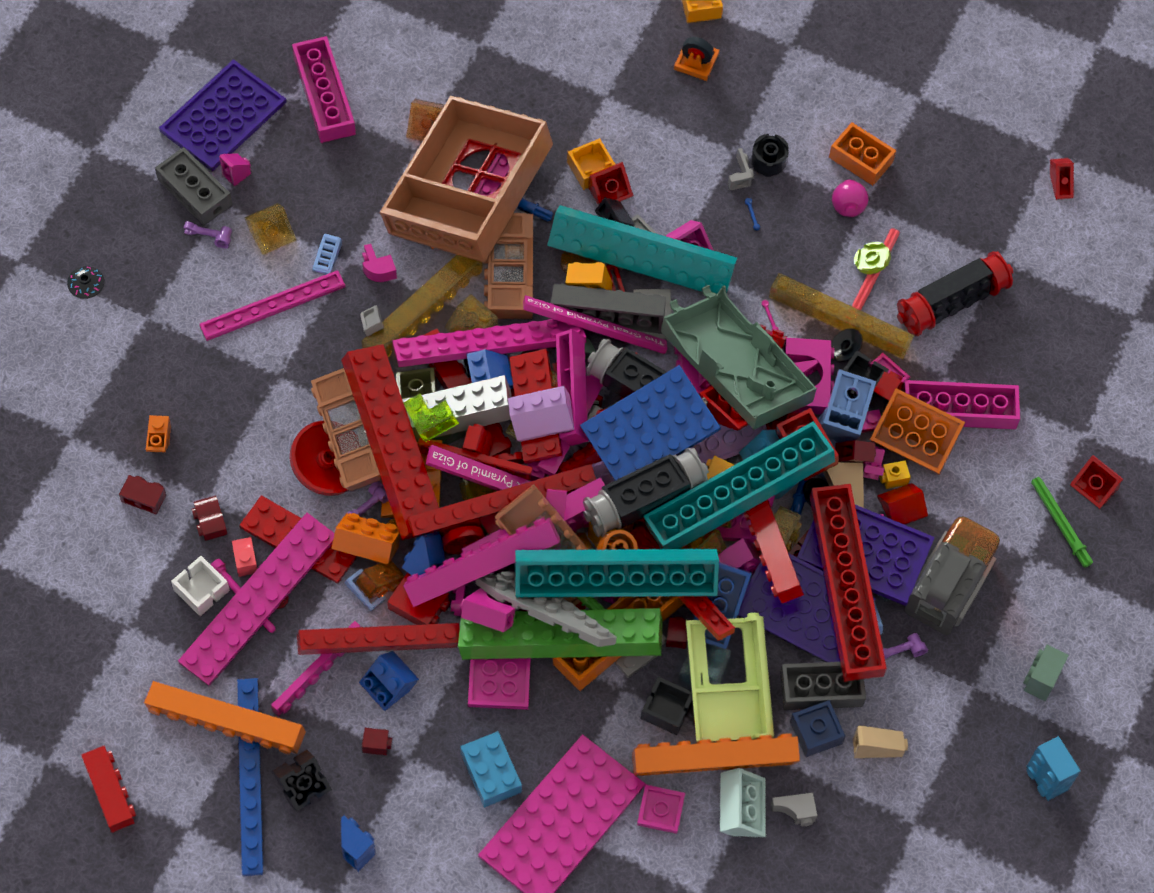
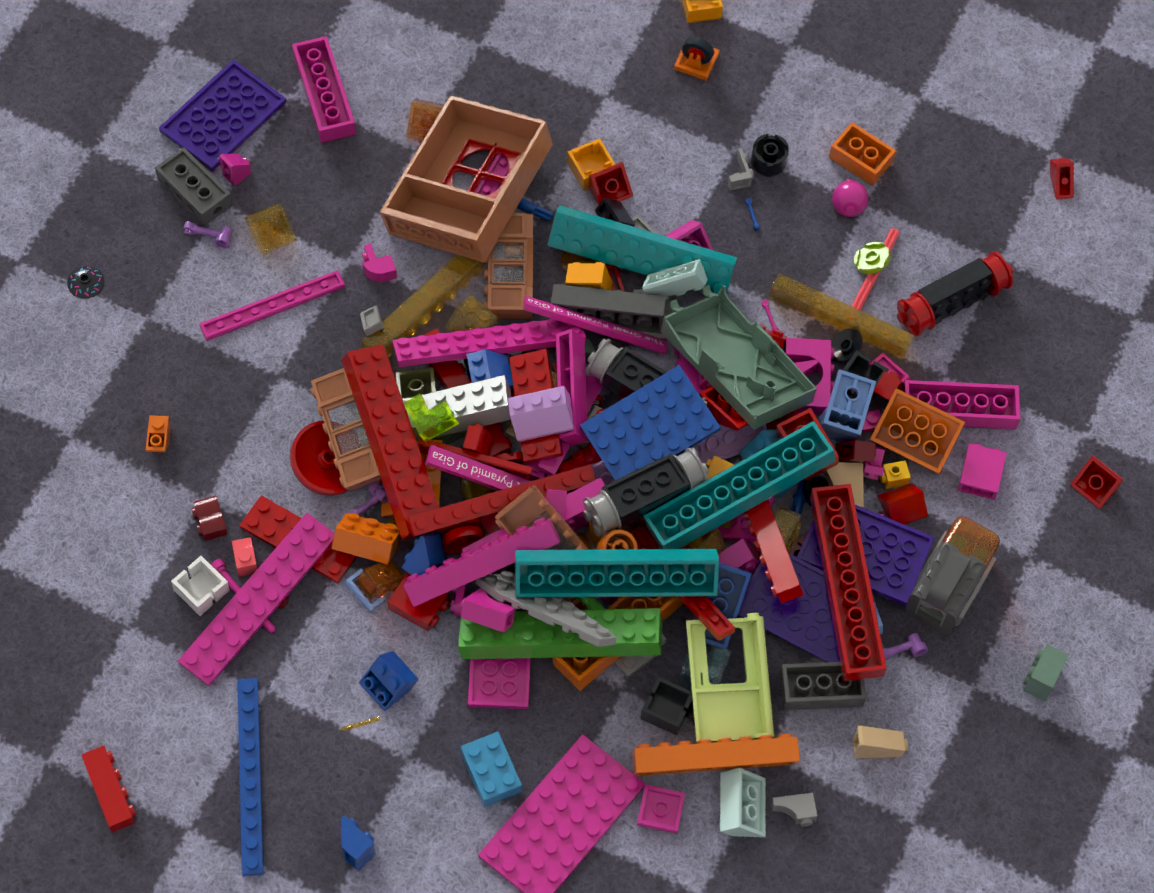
dark red brick [119,475,166,515] -> none
orange brick [144,681,306,754] -> none
dark pink plate [271,621,361,716] -> none
black brick [272,750,332,811] -> none
red brick [297,623,460,655] -> none
light blue slope [312,234,342,274] -> none
dark red brick [362,728,393,755] -> none
dark red brick [666,617,687,649] -> none
dark blue container [790,700,845,757] -> none
dark azure brick [1026,736,1080,800] -> none
bright green axle [1031,477,1093,568] -> none
none -> clear yellow piece [340,716,381,732]
none -> light aqua slope [642,259,708,299]
none -> dark pink brick [957,443,1007,500]

